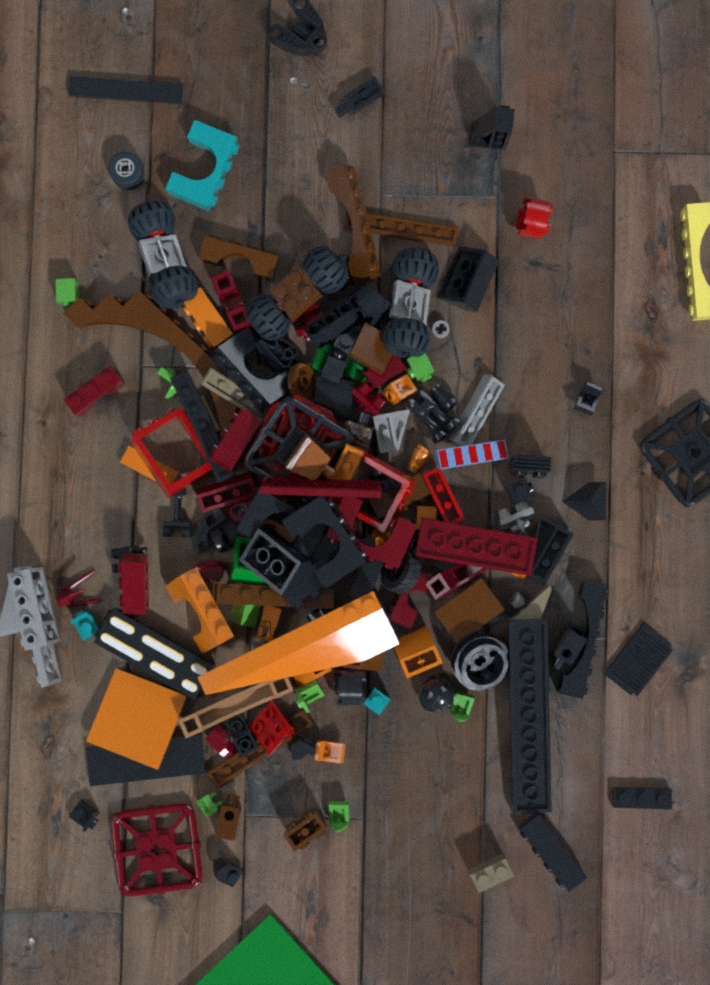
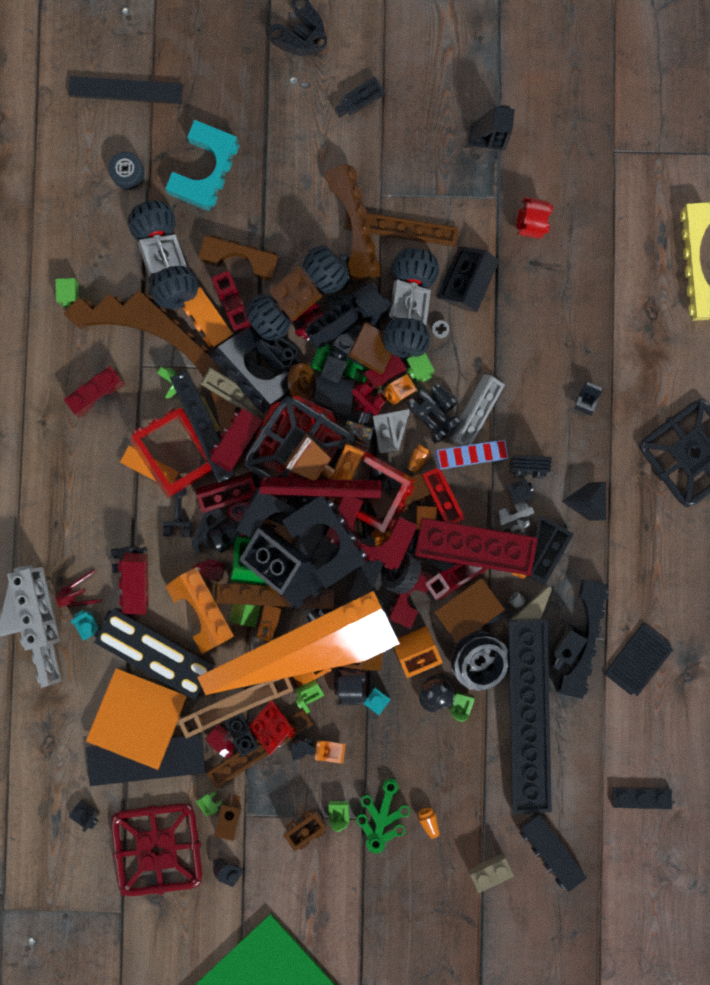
none -> green plant [356,778,410,854]
none -> orange cone [418,807,440,839]

